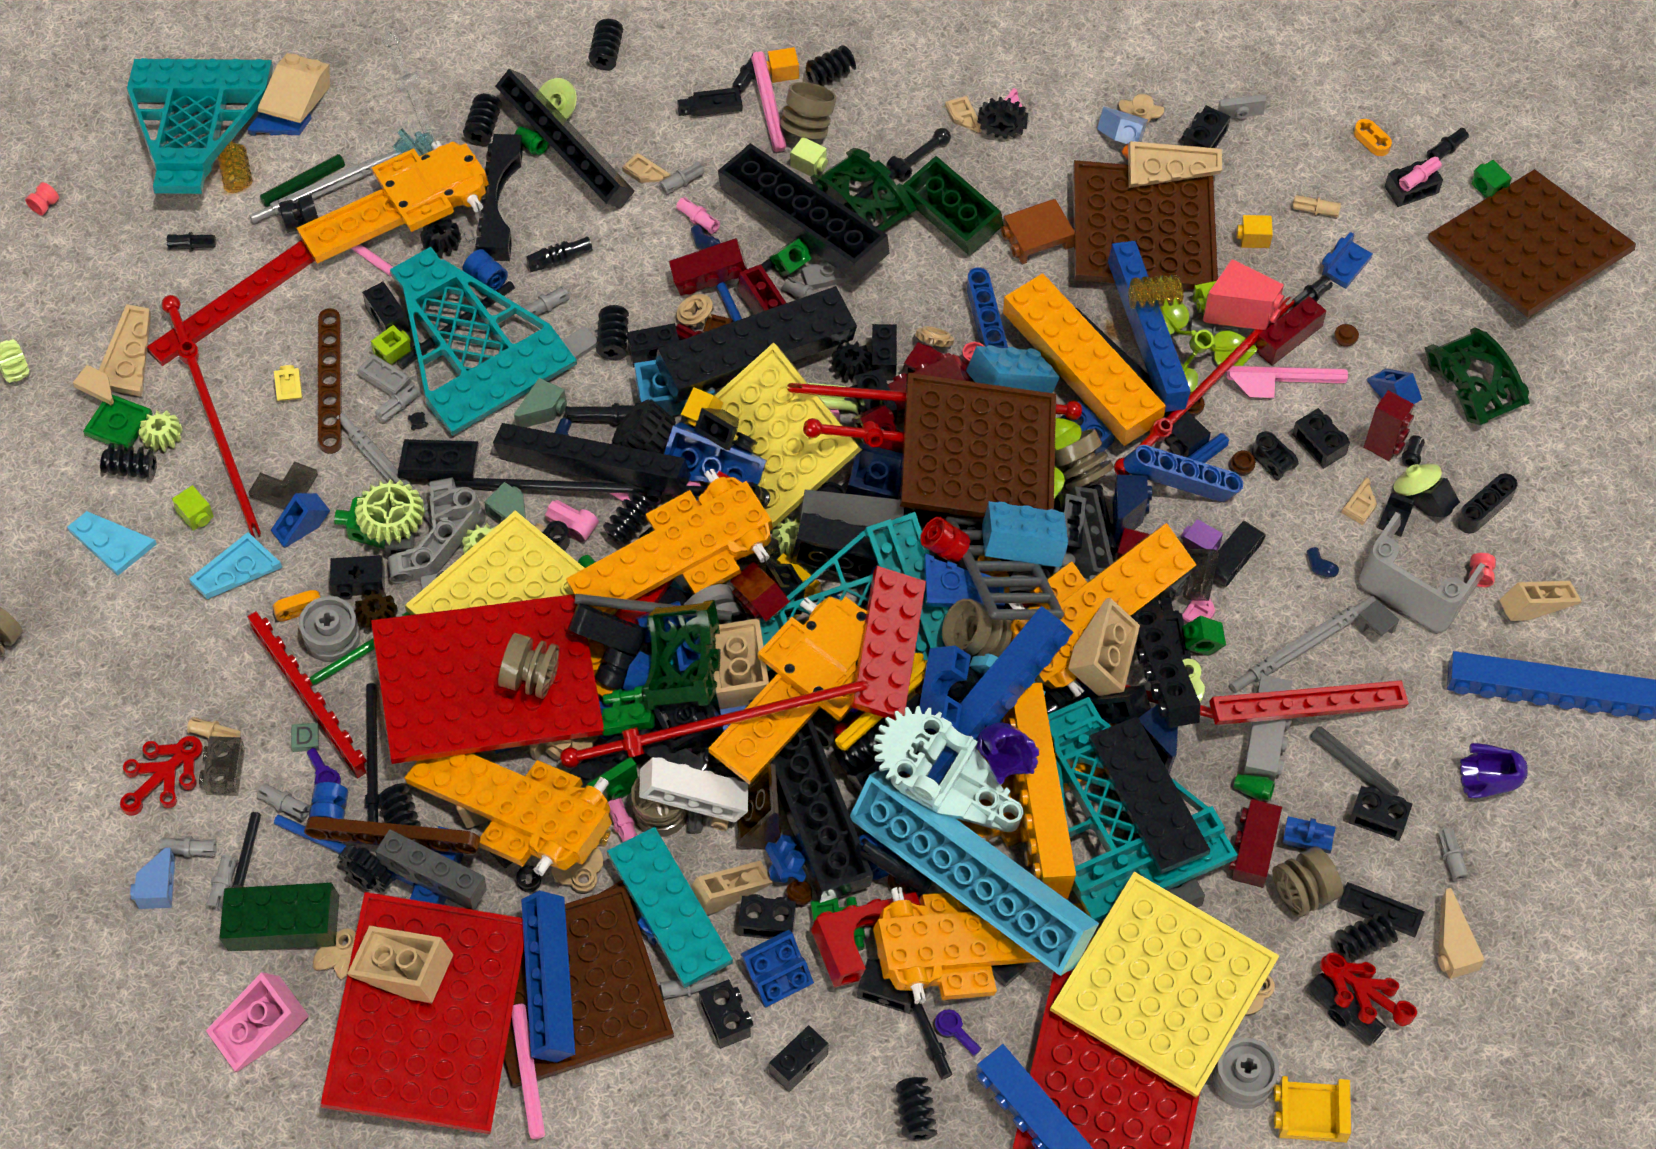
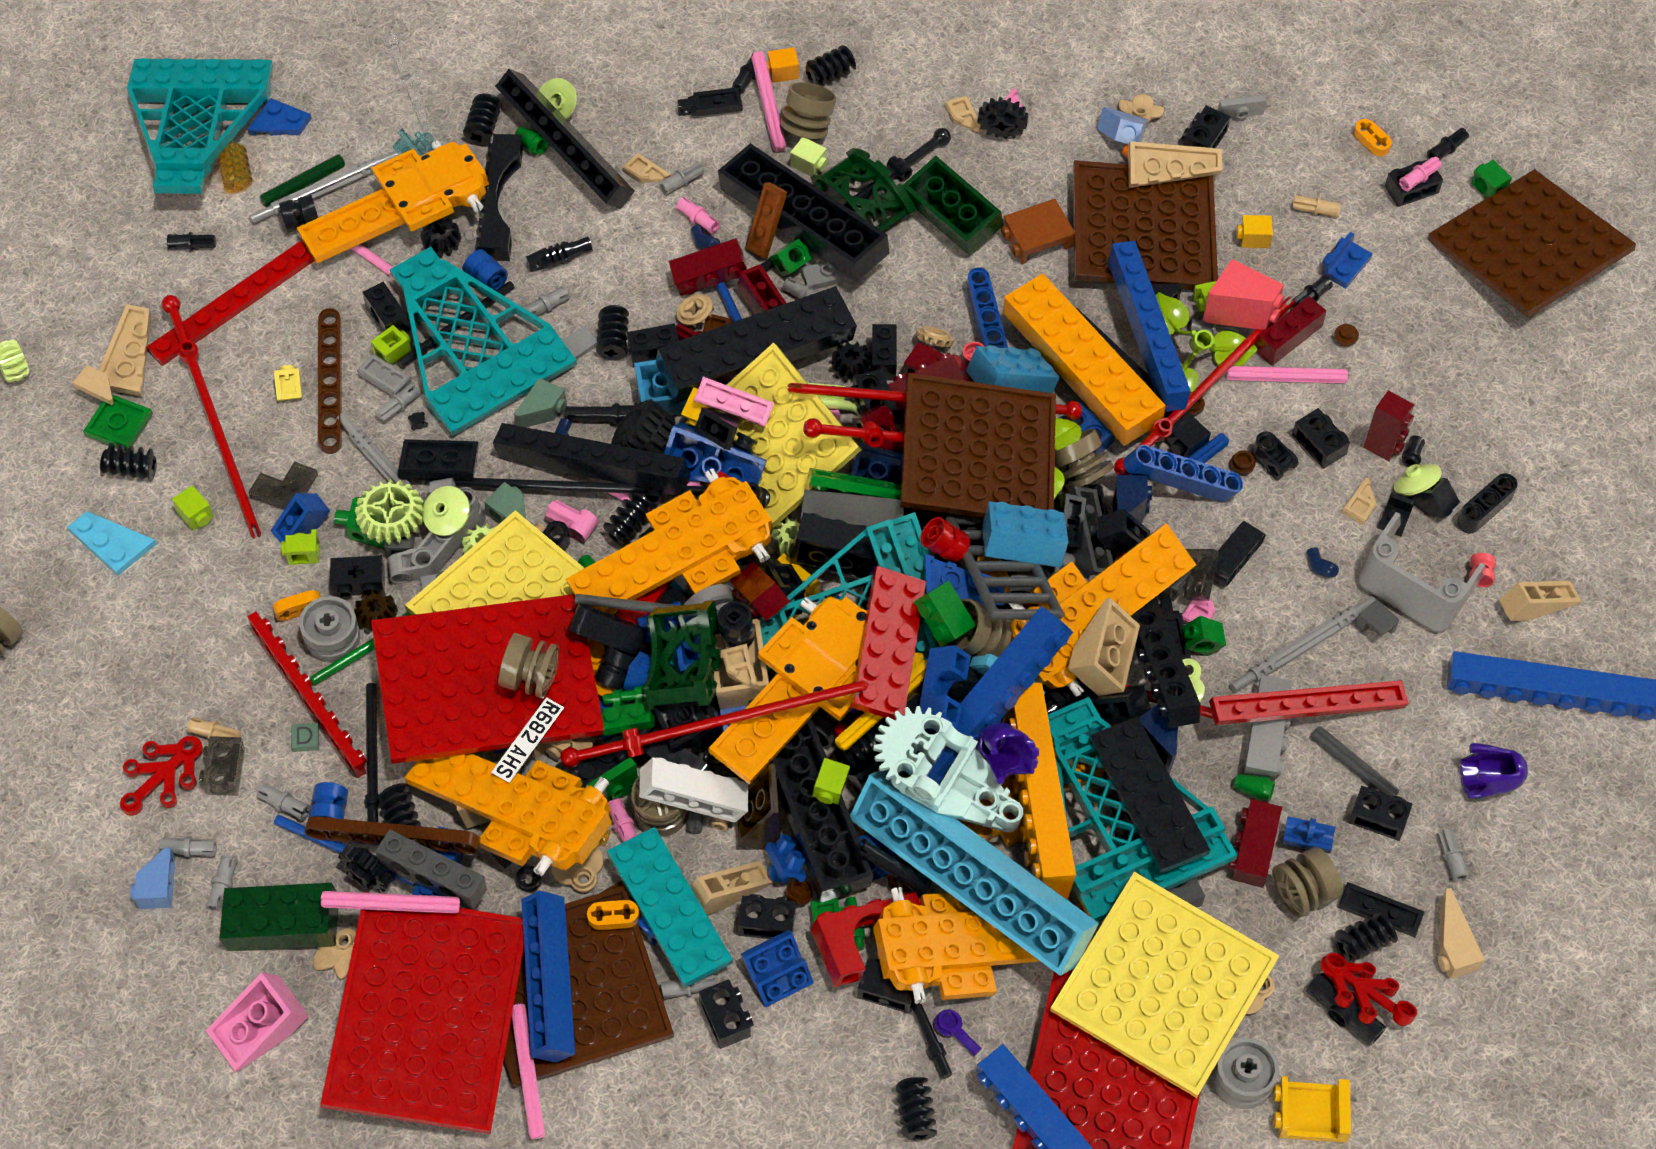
coral wheel [25,182,59,216] -> none
yellowish green gear [139,410,183,452] -> none
medium azure wing [189,532,282,599] -> none
black bar [233,812,261,888] -> none
tan slope [258,53,330,123] -> none
dark purple plate [307,748,341,785] -> none
tan slope [347,926,454,1003] -> none
black piece [588,19,624,71] -> none
black brick [769,1025,829,1092] -> none
black plate [991,963,1026,987] -> none
clear yellow piece [1128,274,1184,309] -> none
medium lavender brick [1181,519,1223,564] -> none
bright pink tile [1229,372,1275,398] -> none
blue slope [1367,368,1422,404] -> none
dark green fence [1424,327,1530,425] -> none
none -> lime brick [281,529,320,565]
none -> bright pink axle [321,891,460,913]
none -> yellowish green dish [422,486,470,536]
none -> white sticker [491,697,564,783]
none -> light orange beam [587,900,639,930]
none -> bright pink tile [694,377,774,427]
none -> black wheel [717,601,755,648]
none -> tan tile [721,644,759,690]
none -> dark orange tile [745,182,787,258]
none -> green plate [808,468,901,500]
none -> lime brick [813,758,850,804]
none -> green brick [913,580,976,647]
none -> black slope [1096,509,1150,552]

